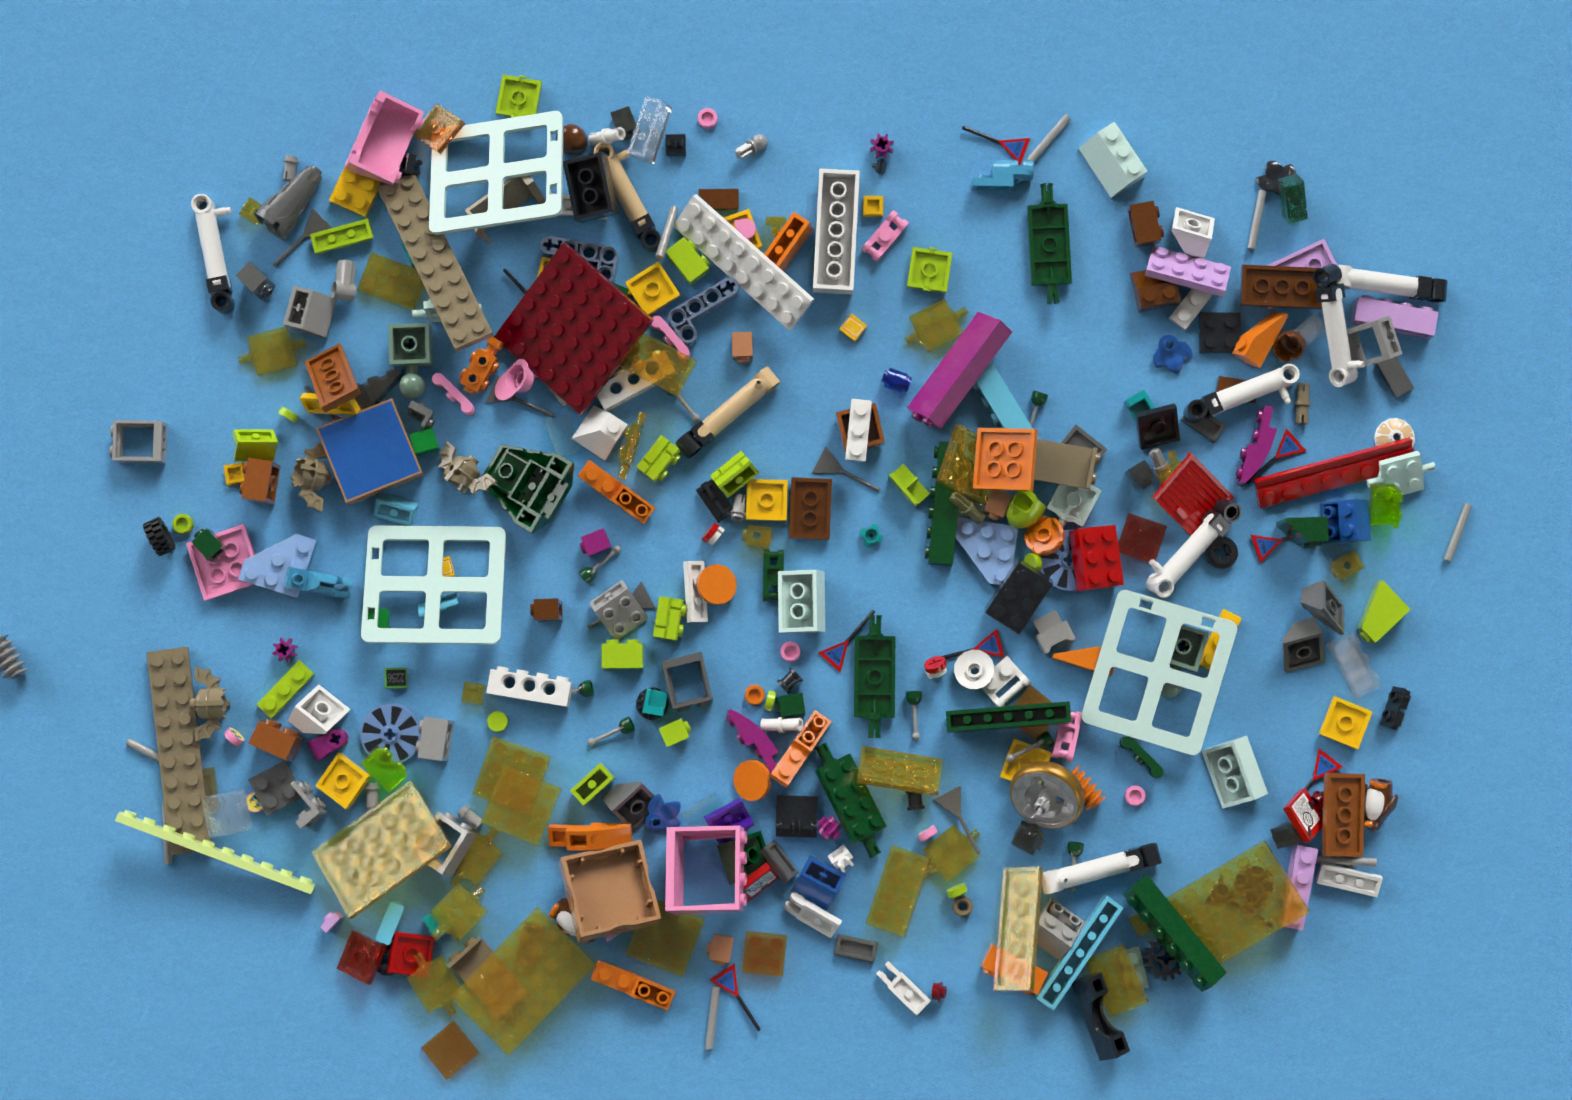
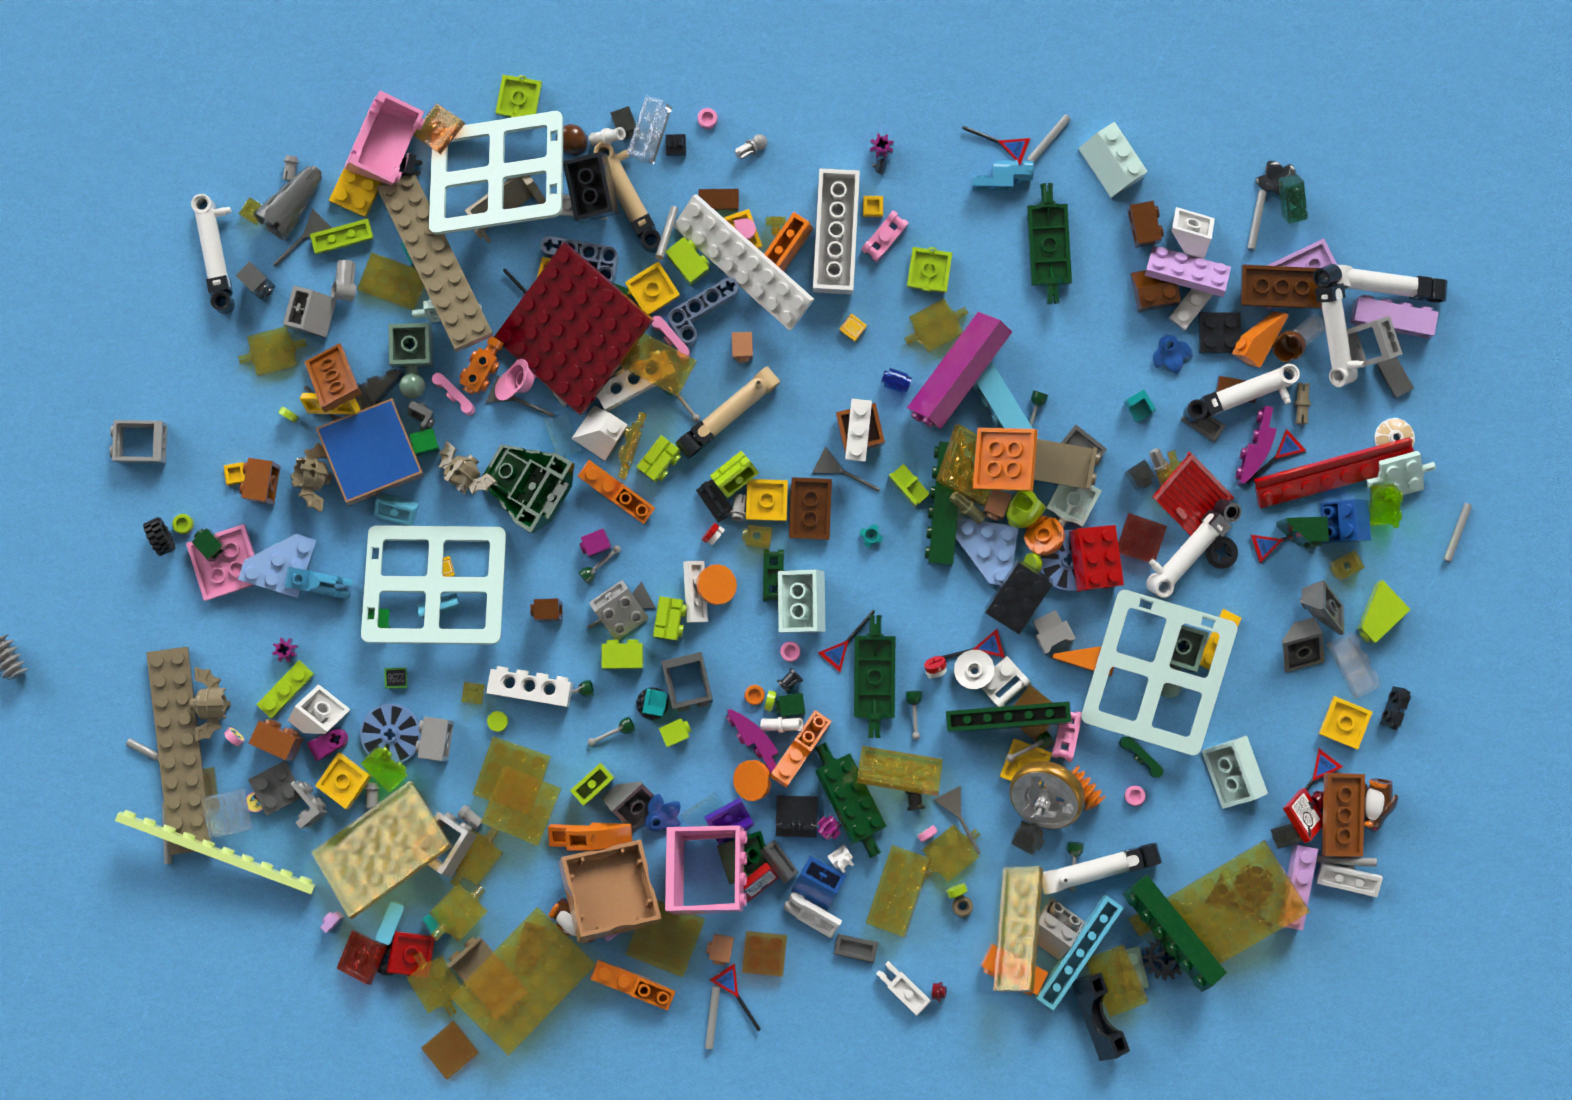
lime panel [232,429,278,461] -> none
black plate [1135,403,1180,450] -> none

